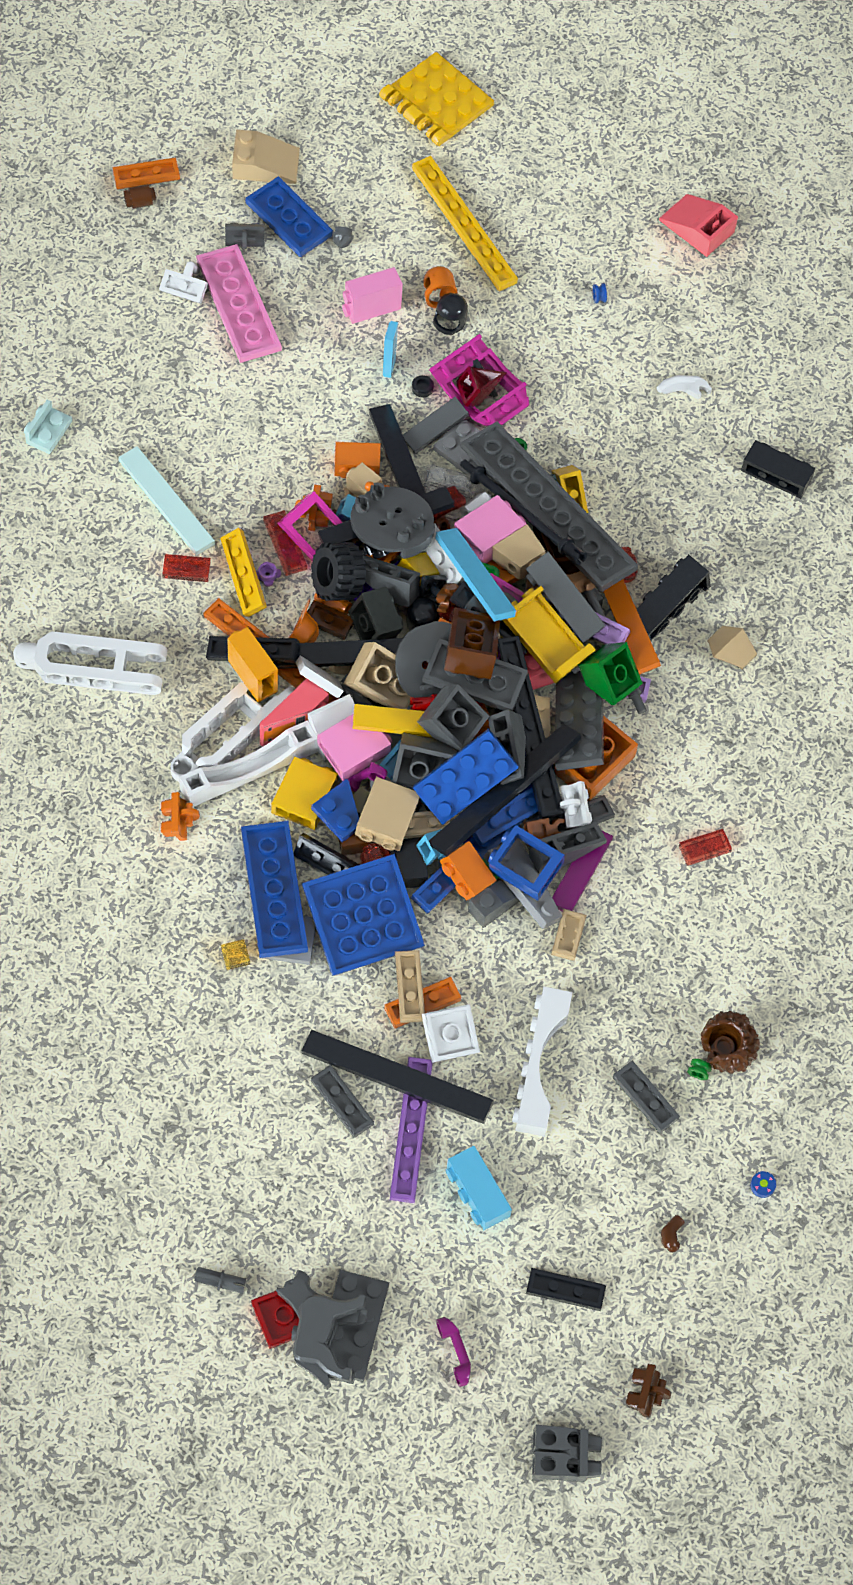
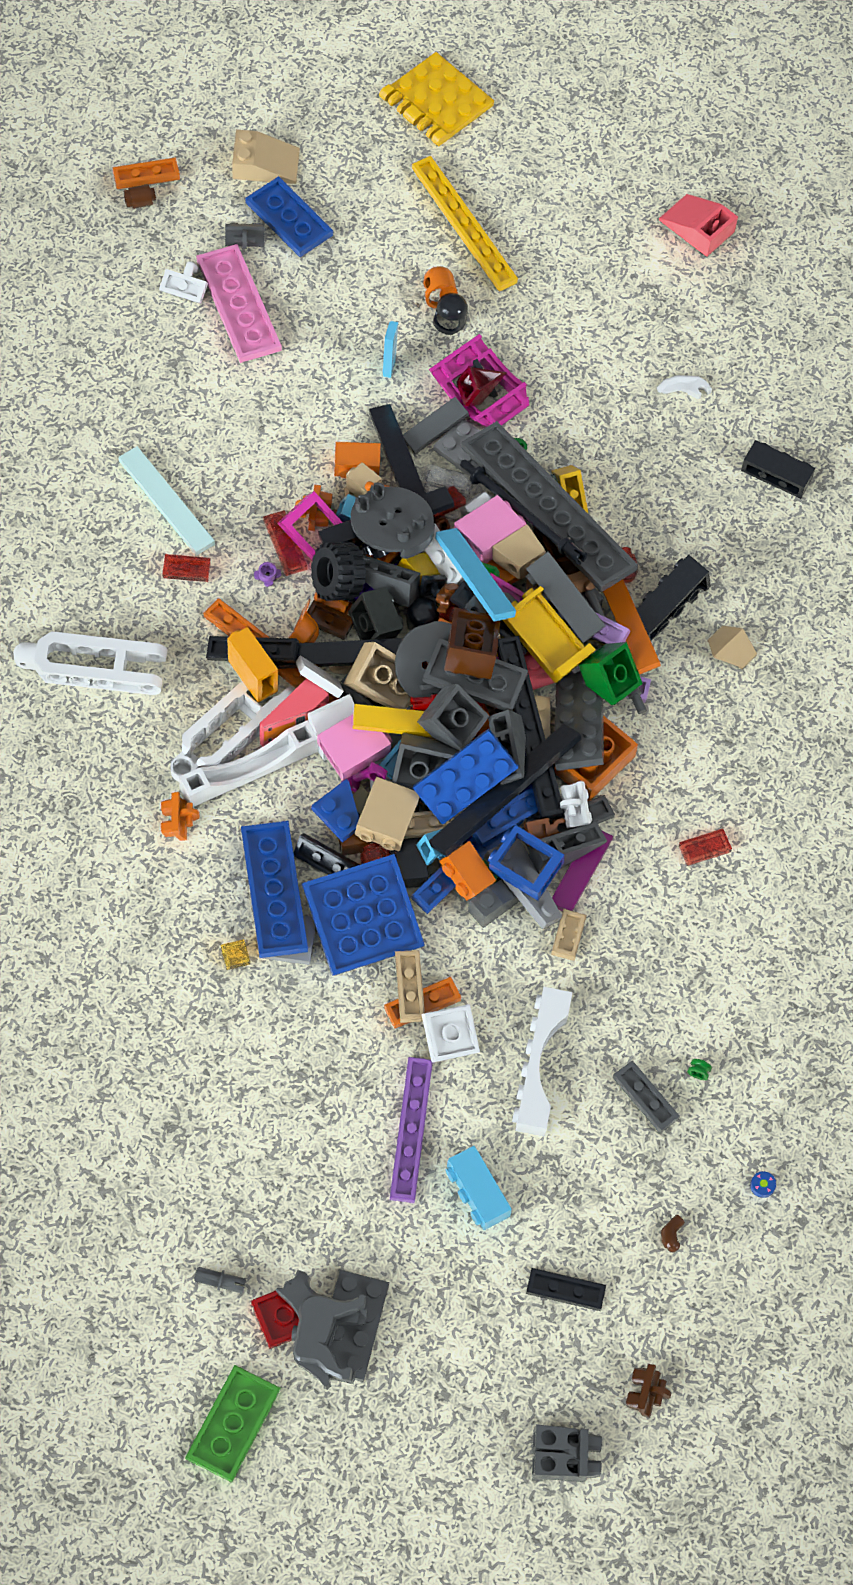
light aqua bracket [24,399,72,454] -> none
yellow plate [220,528,267,617] -> none
yellow brick [271,756,338,830] -> none
black tile [301,1030,494,1124] -> none
dark grey tile [311,1065,374,1138] -> none
dark grey plate [332,226,354,248] -> none
bright pink brick [342,267,403,324] -> none
black tile [412,375,434,398] -> none
magenta bar [436,1317,471,1387] -> none
blue bush [592,283,607,304] -> none
reddish brown hair [701,1011,760,1074] -> none
none -> bright green tile [185,1365,281,1483]

